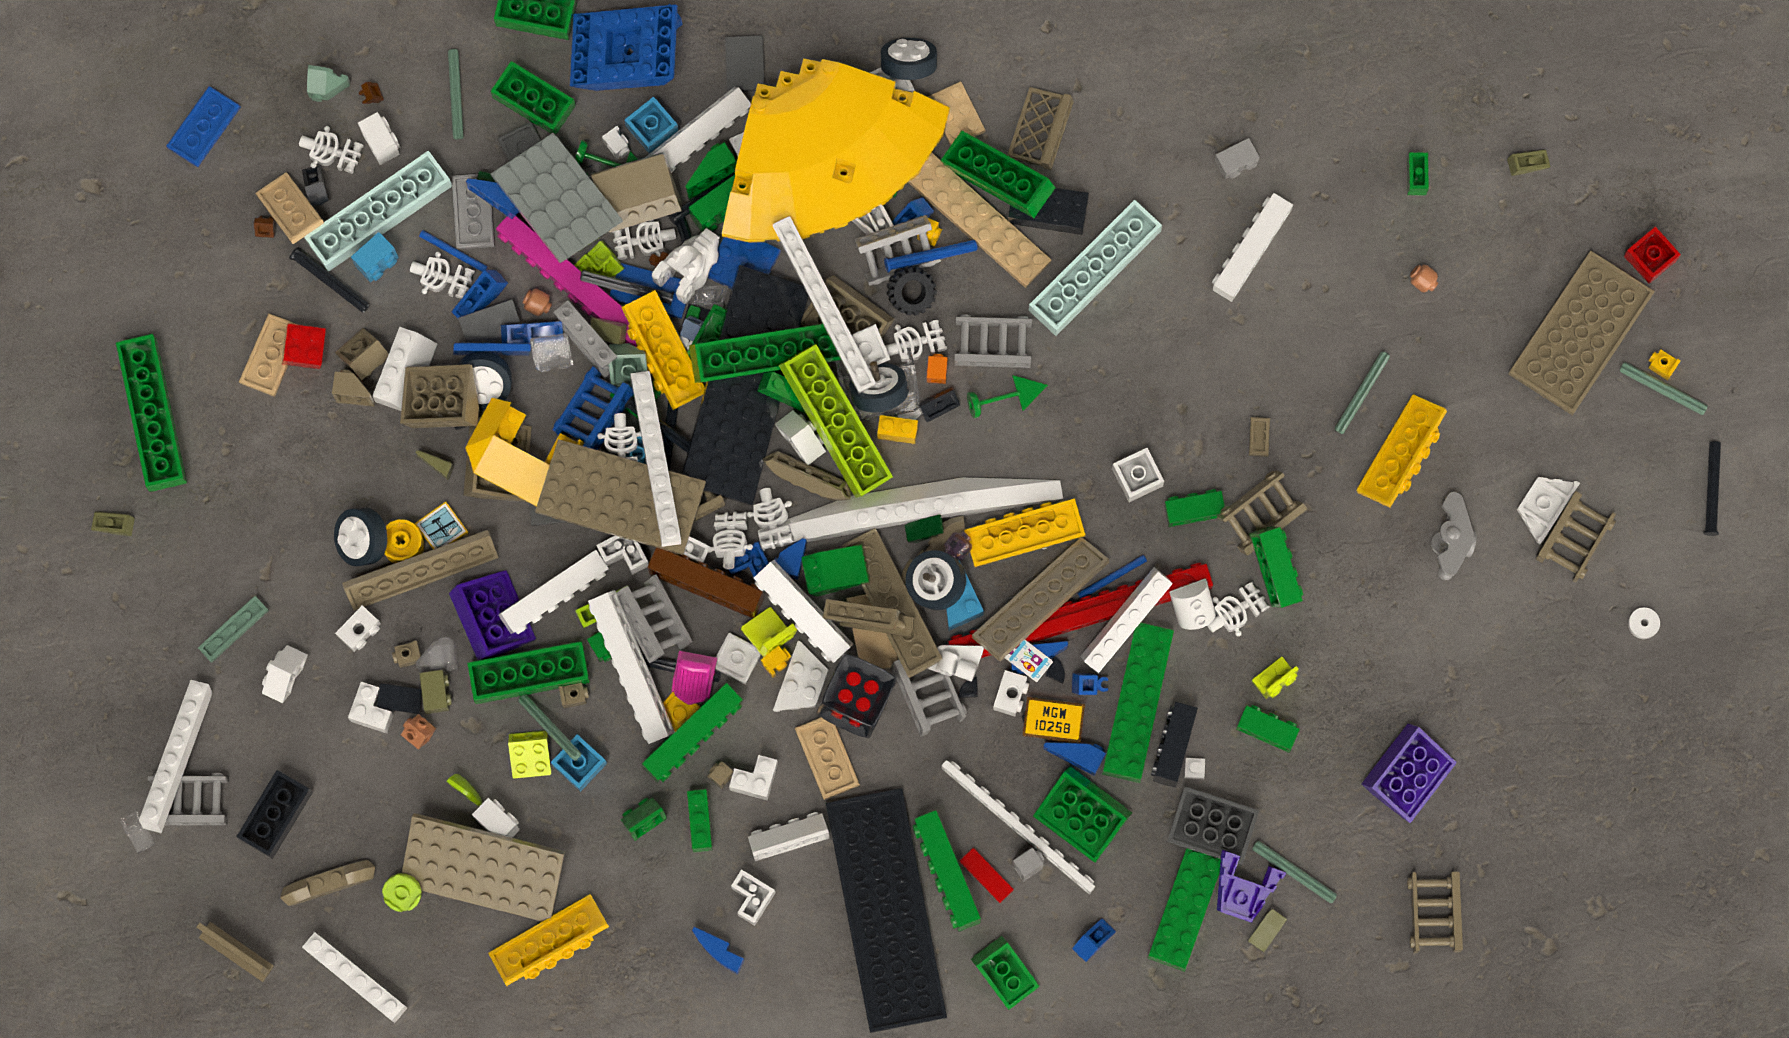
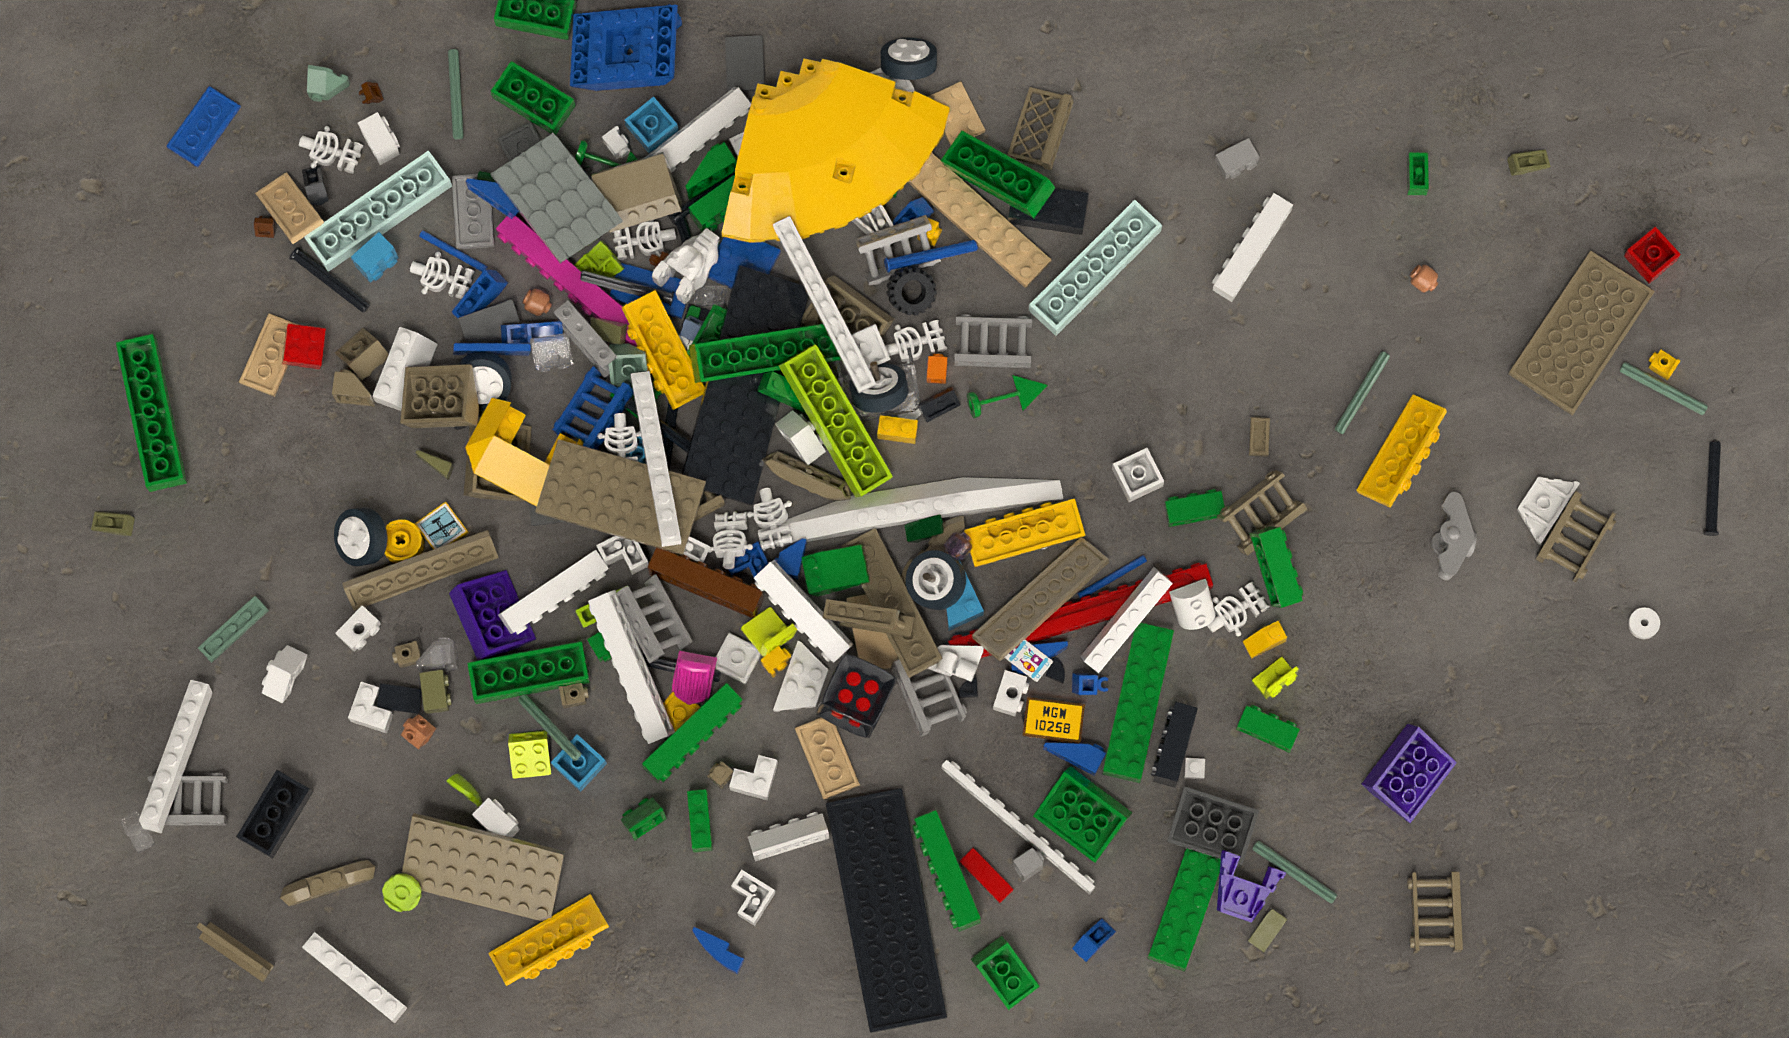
none -> yellow slope [1243,621,1287,659]

